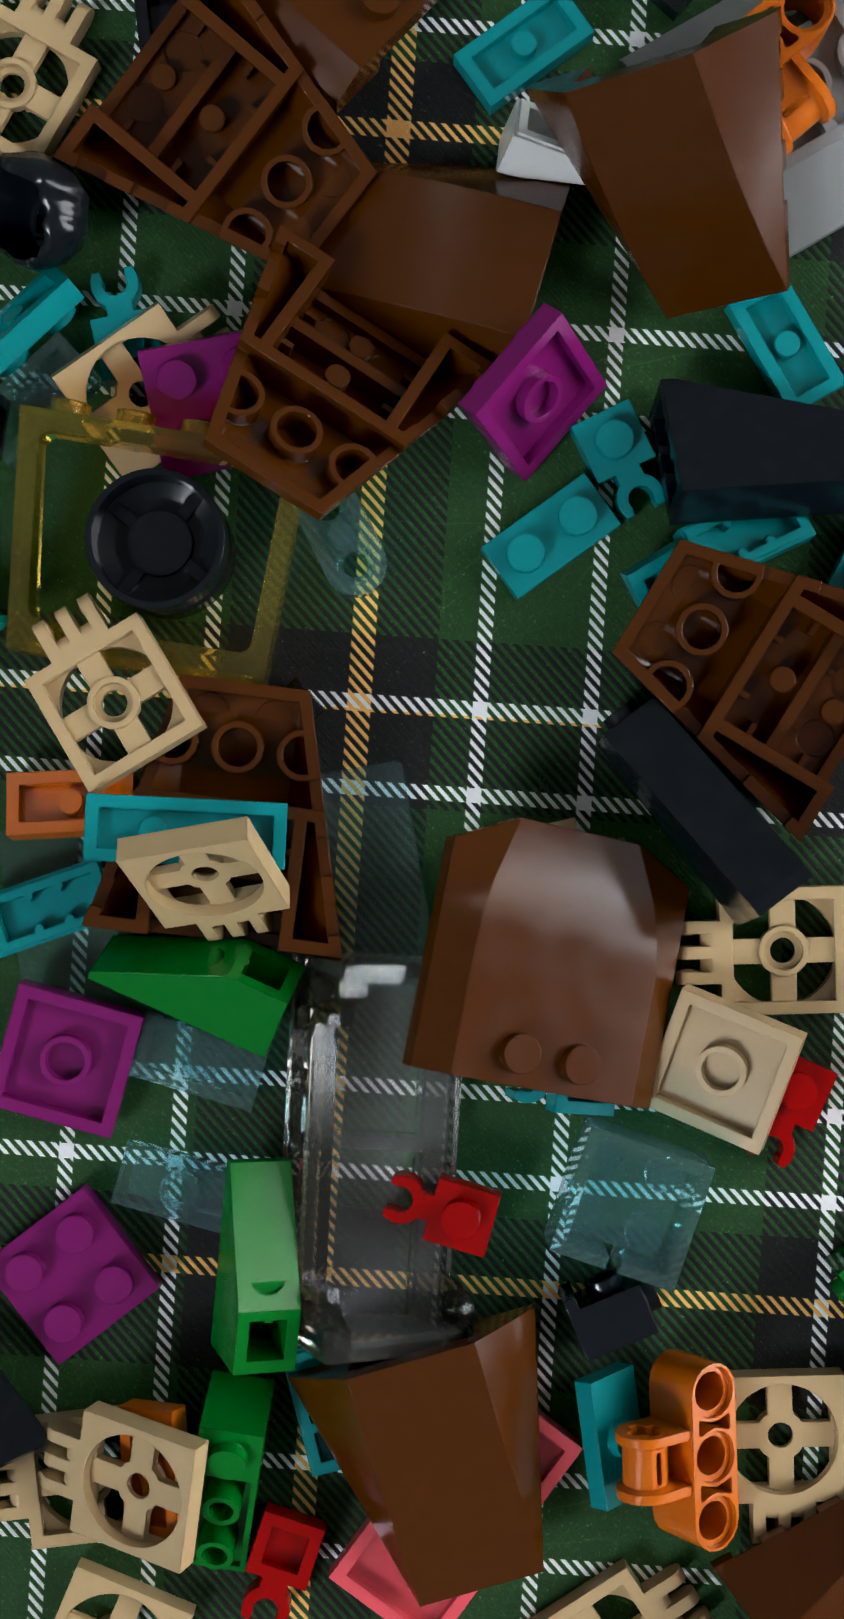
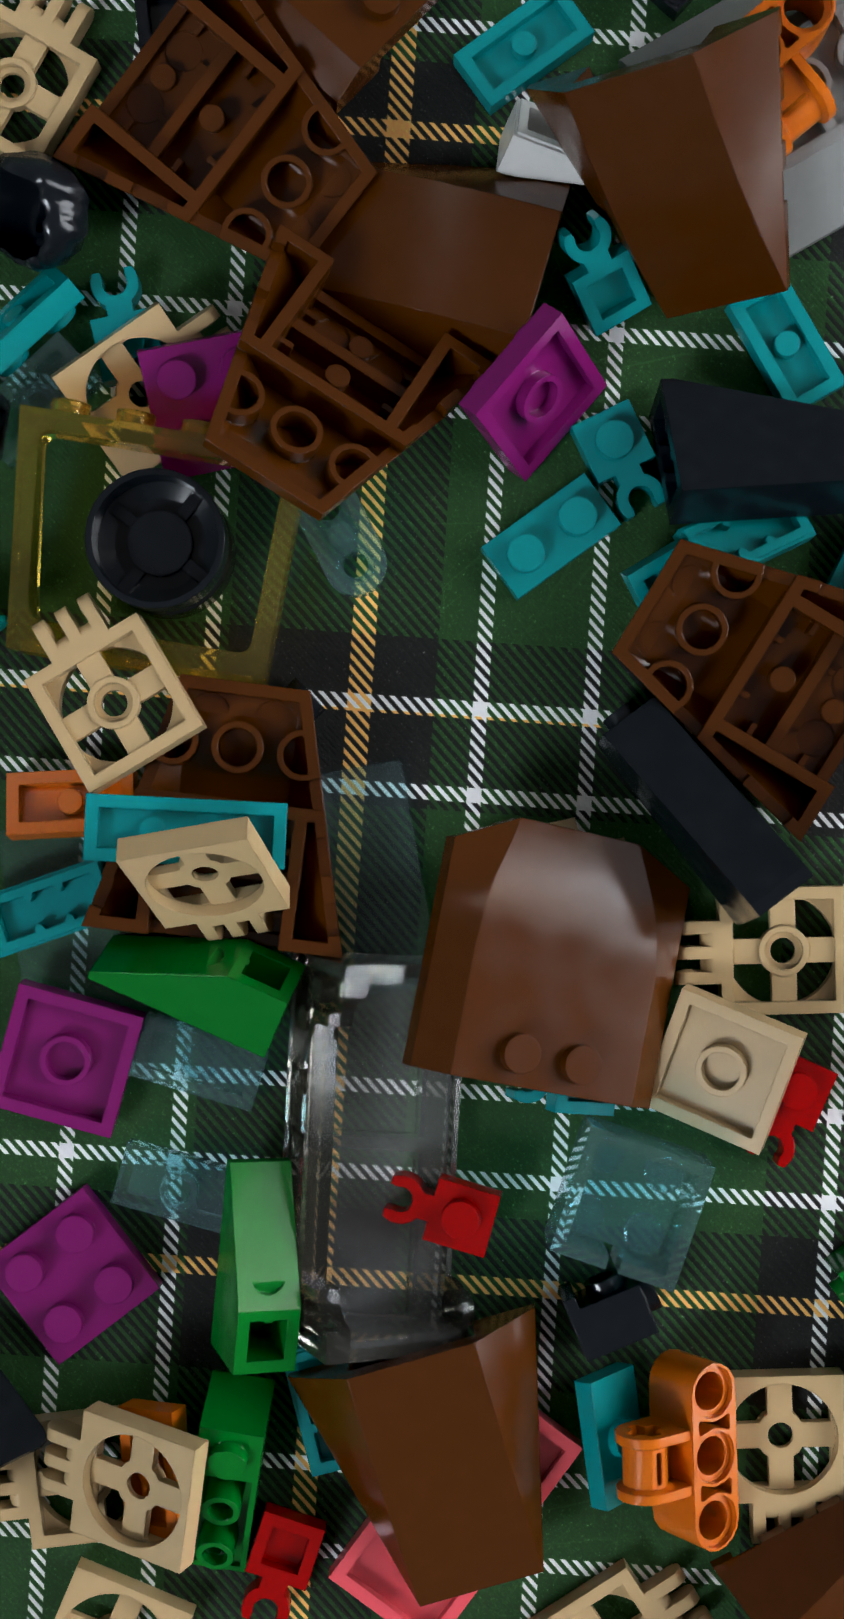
none -> teal plate [556,209,652,337]

